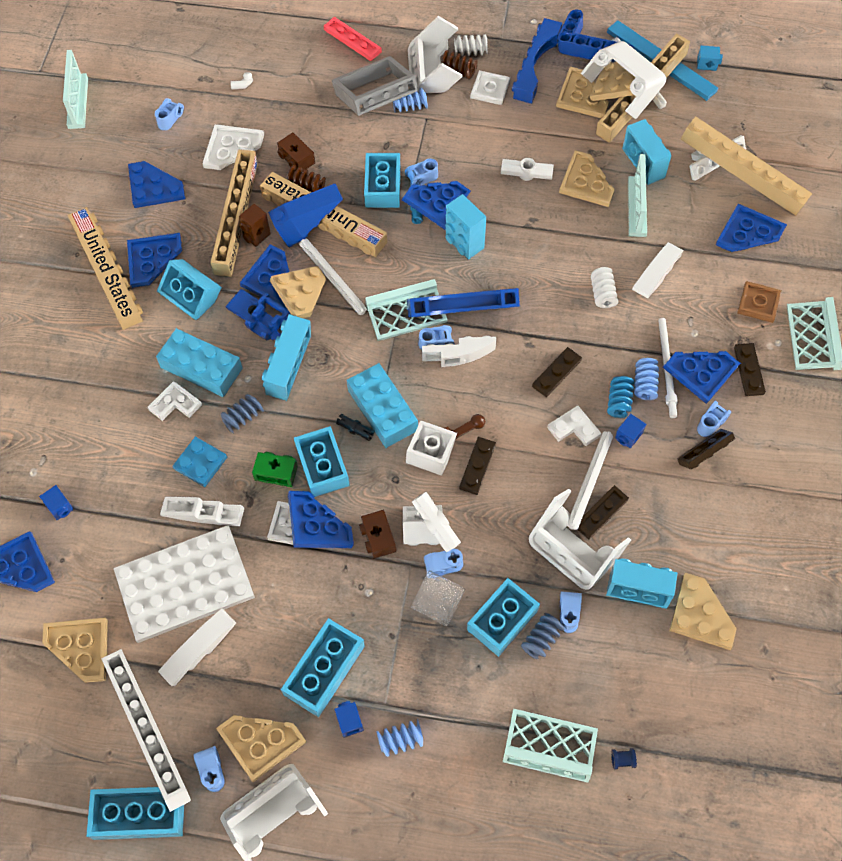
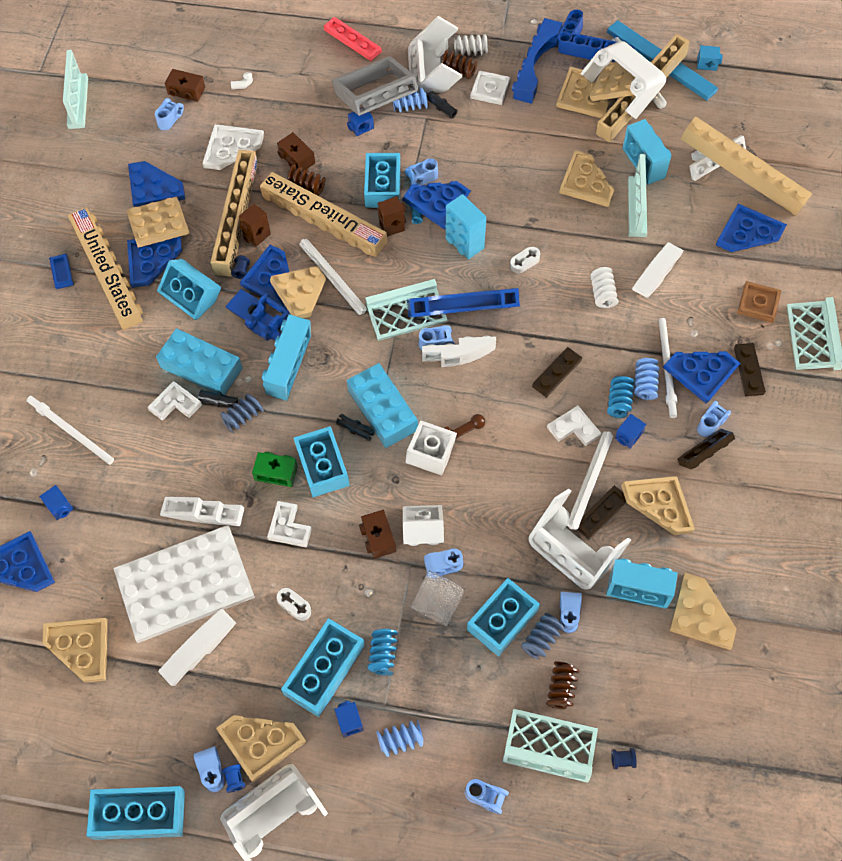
white brick [101,649,191,812] -> none
dark azure plate [172,436,228,487] -> none
blue wedge [268,184,343,248] -> none
blue plate [288,491,354,548] -> none
white piece [412,492,461,552] -> none
dark brown plate [459,437,496,495] -> none
white piece [501,158,554,181] -> none
none -> white bar [26,396,114,465]
none -> blue tile [49,253,74,290]
none -> tan plate [126,197,190,248]
none -> reddish brown brick [165,69,205,102]
none -> black pin [198,389,238,408]
none -> blue bush [222,764,246,793]
none -> dark blue bush [231,255,250,279]
none -> white beam [277,588,311,621]
none -> blue brick [347,107,374,136]
none -> dark azure piece [368,629,398,676]
none -> reddish brown brick [377,196,406,237]
none -> black pin [427,91,458,119]
none -> light blue piece [464,779,509,815]
none -> white beam [510,247,540,274]
none -> reddish brown piece [546,661,580,710]
none -> tan plate [621,476,695,535]

